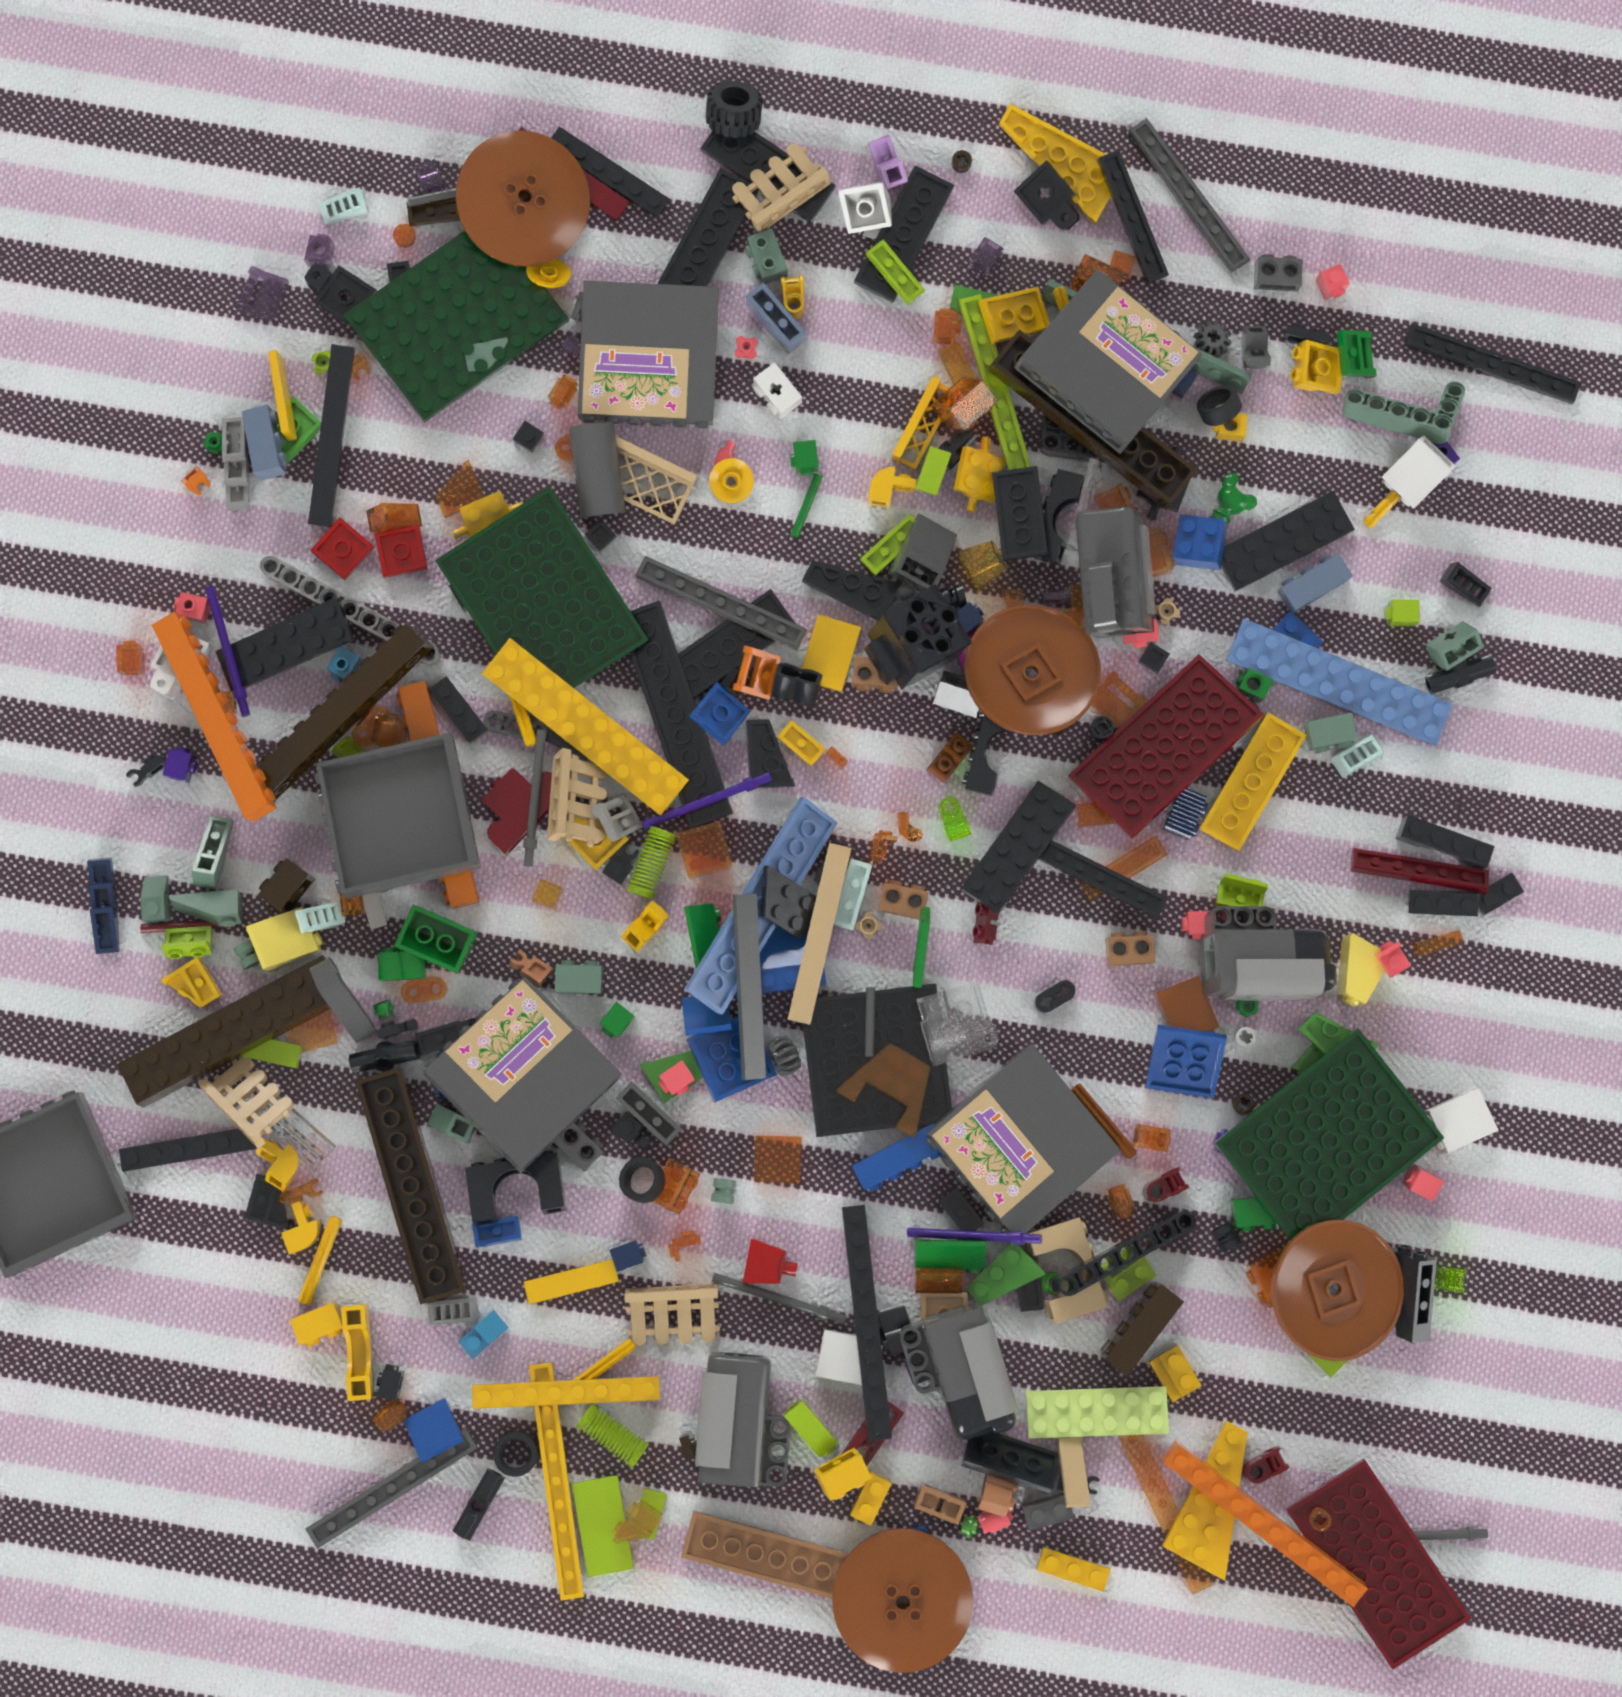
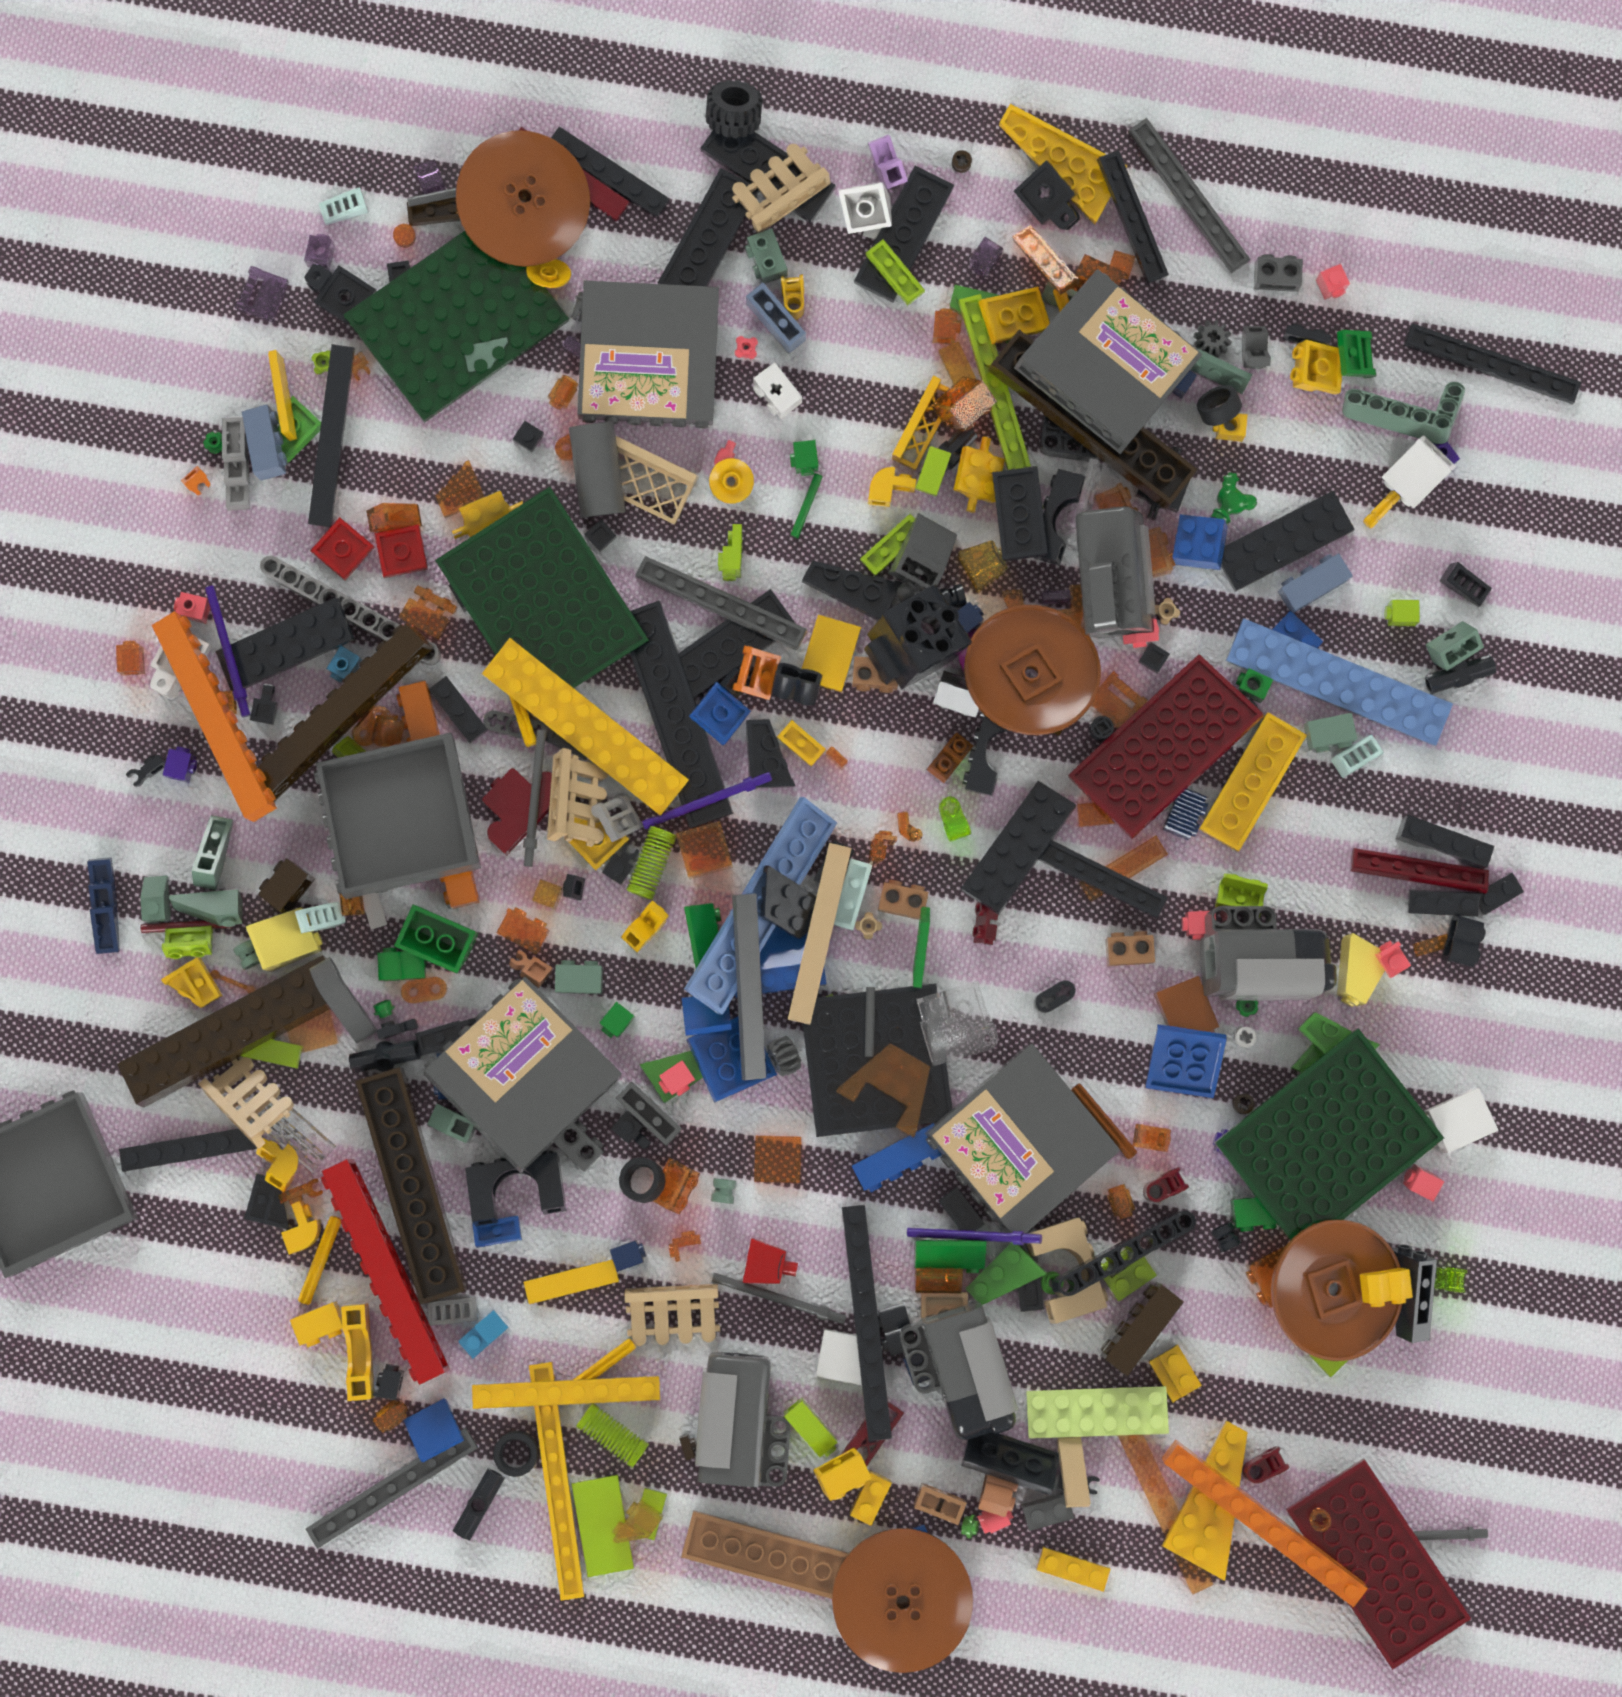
none -> clear orange hinge [210,970,255,994]
none -> black plate [250,684,278,725]
none -> red brick [321,1159,450,1385]
none -> clear orange plate [399,585,458,640]
none -> clear orange bracket [496,907,550,955]
none -> black plate [563,874,585,901]
none -> lime plate [718,524,742,581]
none -> clear orange tile [1012,225,1079,295]
none -> yellow brick [1360,1268,1413,1307]
none -> black brick [1442,916,1486,967]

